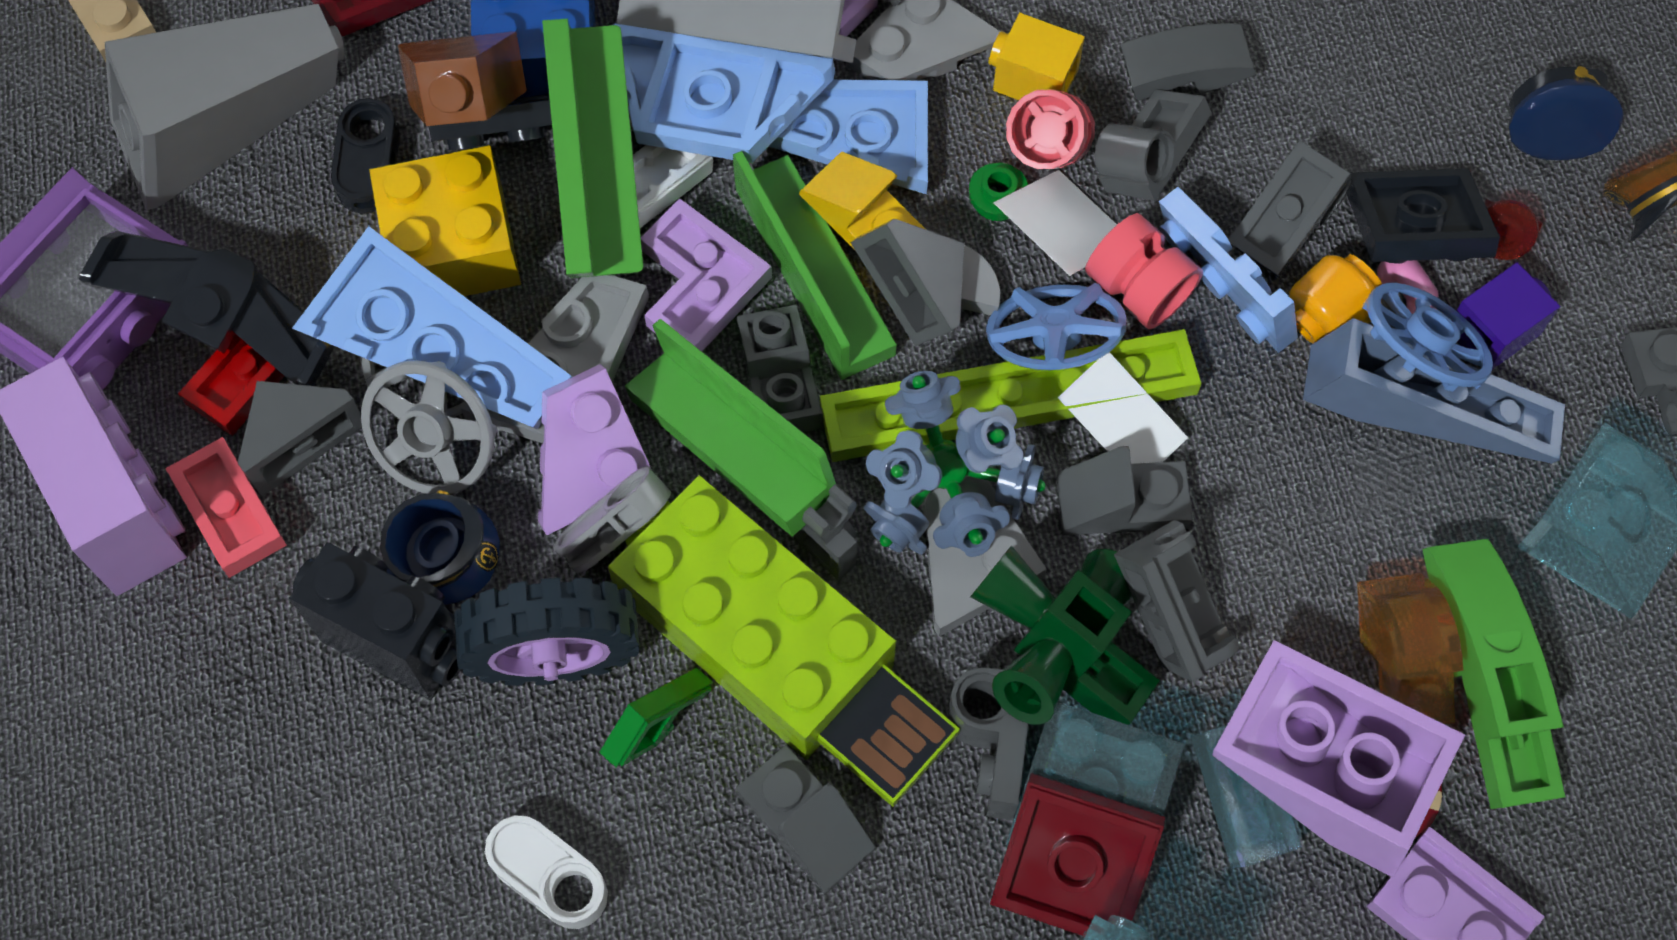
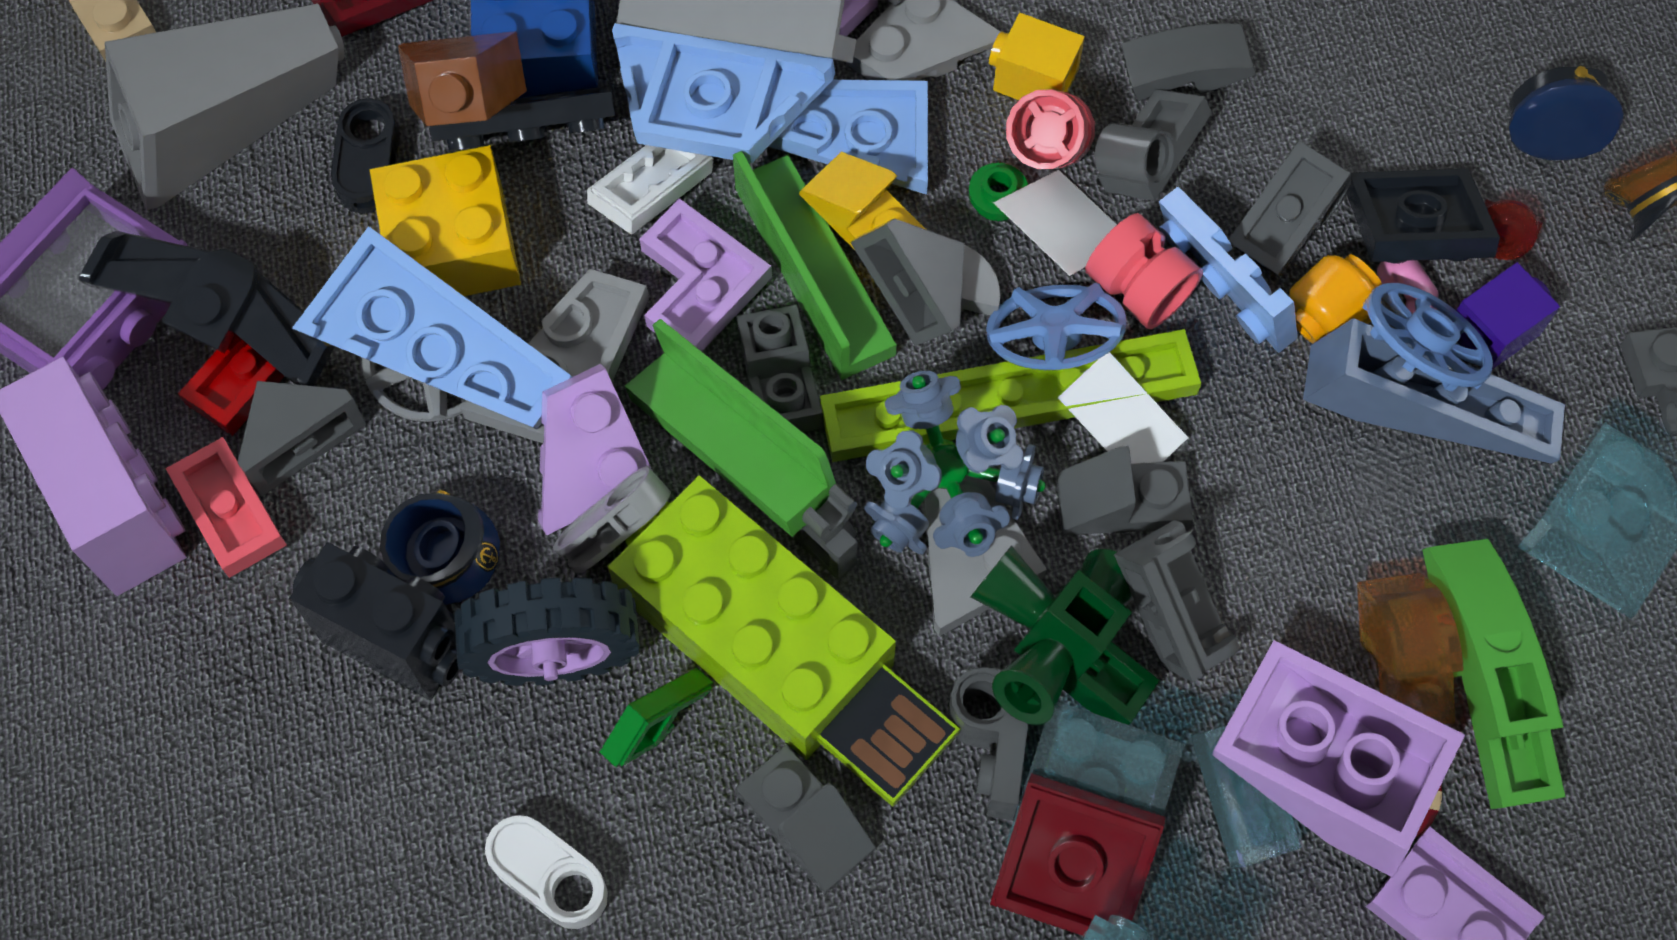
light grey wheel [361,360,497,494] -> none
bright green panel [542,18,643,279] -> none

